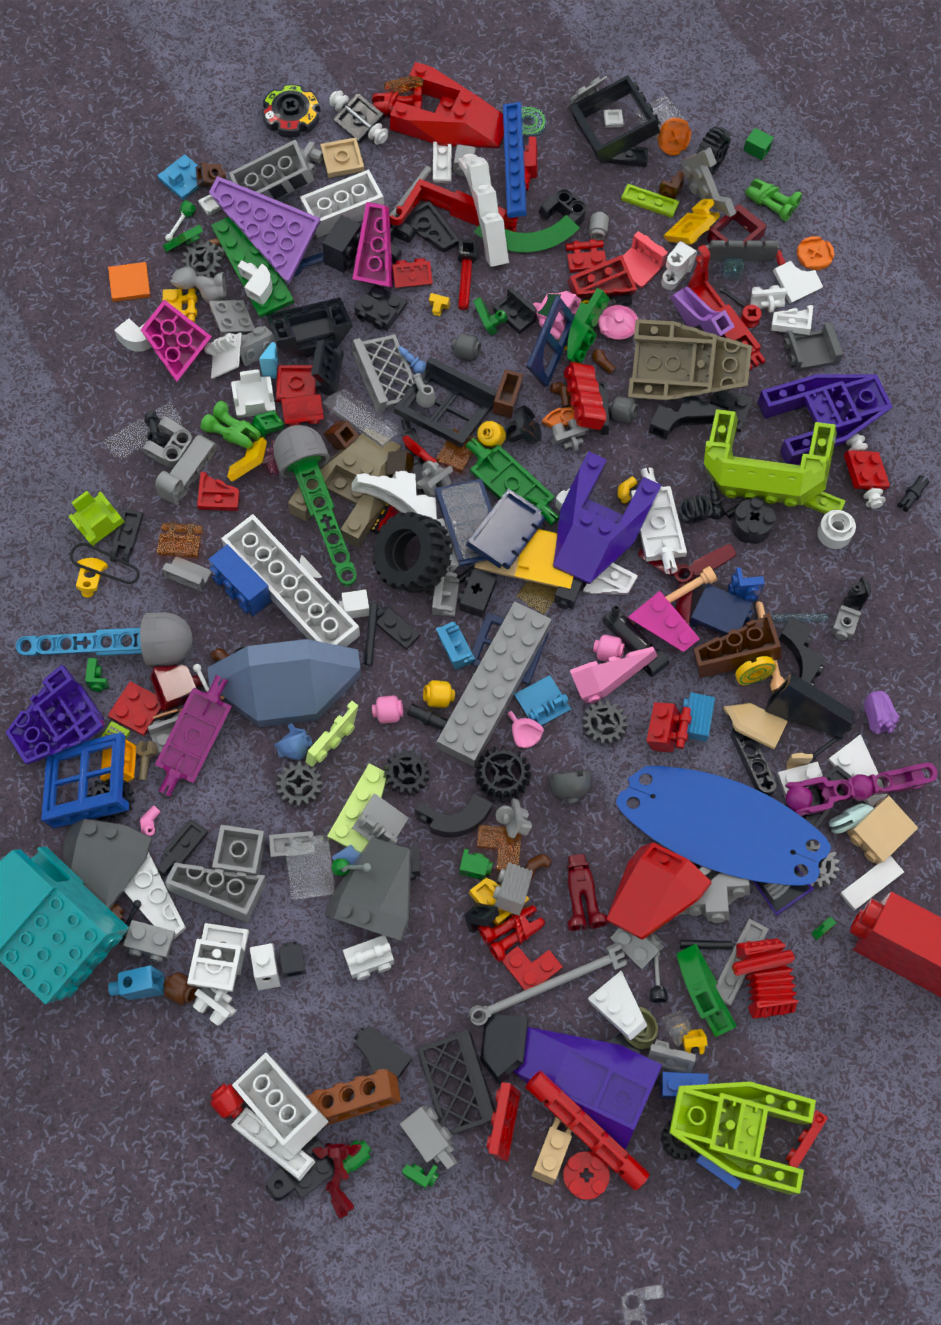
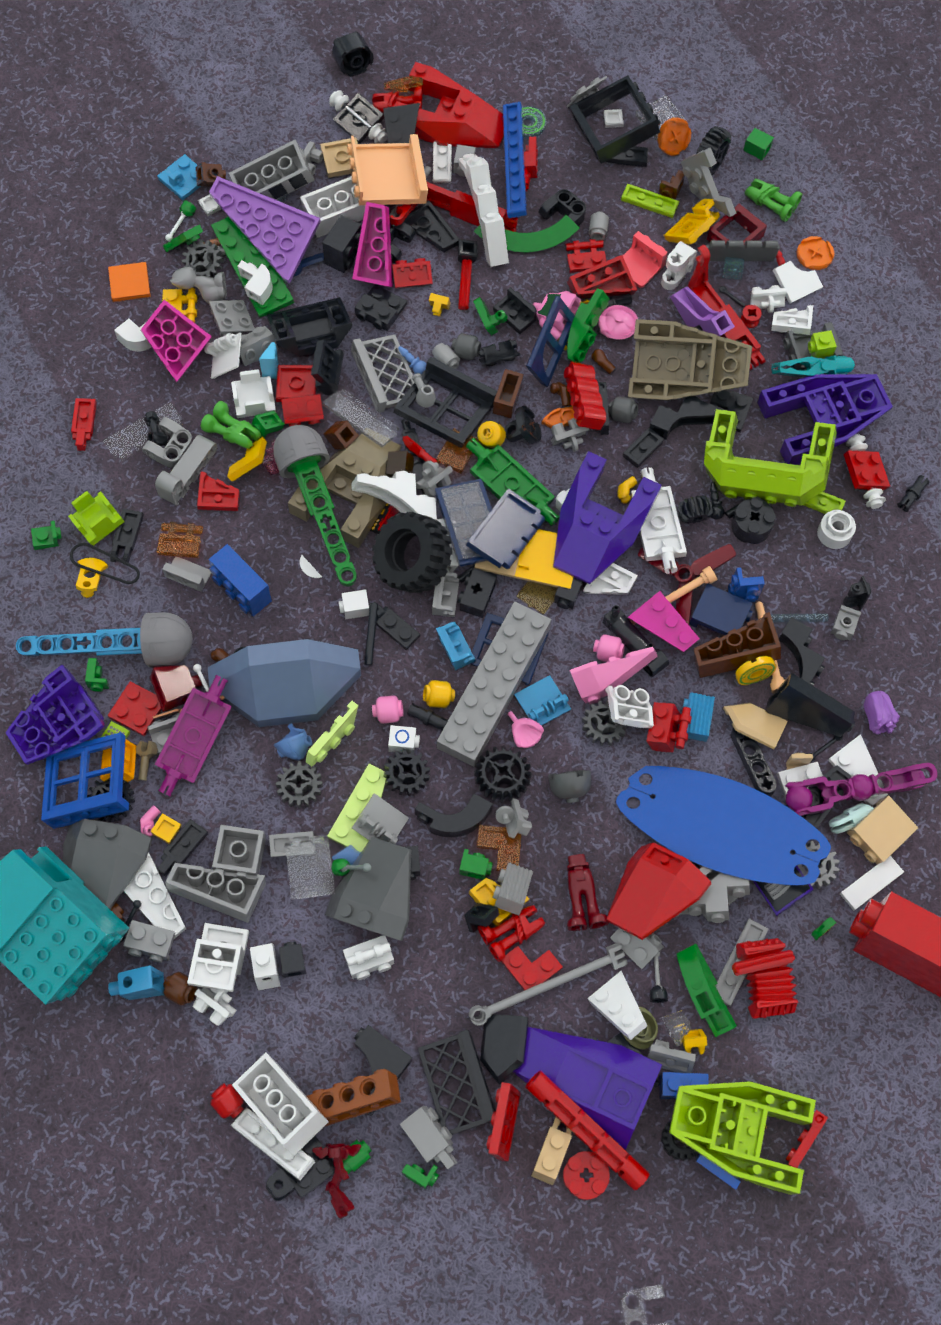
white brick [221,514,360,647] -> none
black piece [262,84,320,137] -> none
reddish brown arm [525,854,551,881] -> none
black piece [680,940,732,950] -> none
none -> green bracket [31,521,62,550]
none -> red hinge [71,398,97,451]
none -> yellow tile [151,813,181,844]
none -> black brick [332,32,374,77]
none -> light nougat panel [347,134,428,205]
none -> black wing [383,103,420,144]
none -> white brick [388,725,420,754]
none -> light grey brick [432,343,460,369]
none -> black hinge [478,339,520,366]
none -> white slope [605,685,654,728]
none -> black plate [623,428,664,468]
none -> teal arm [771,355,855,377]
none -> lime brick [808,330,837,359]

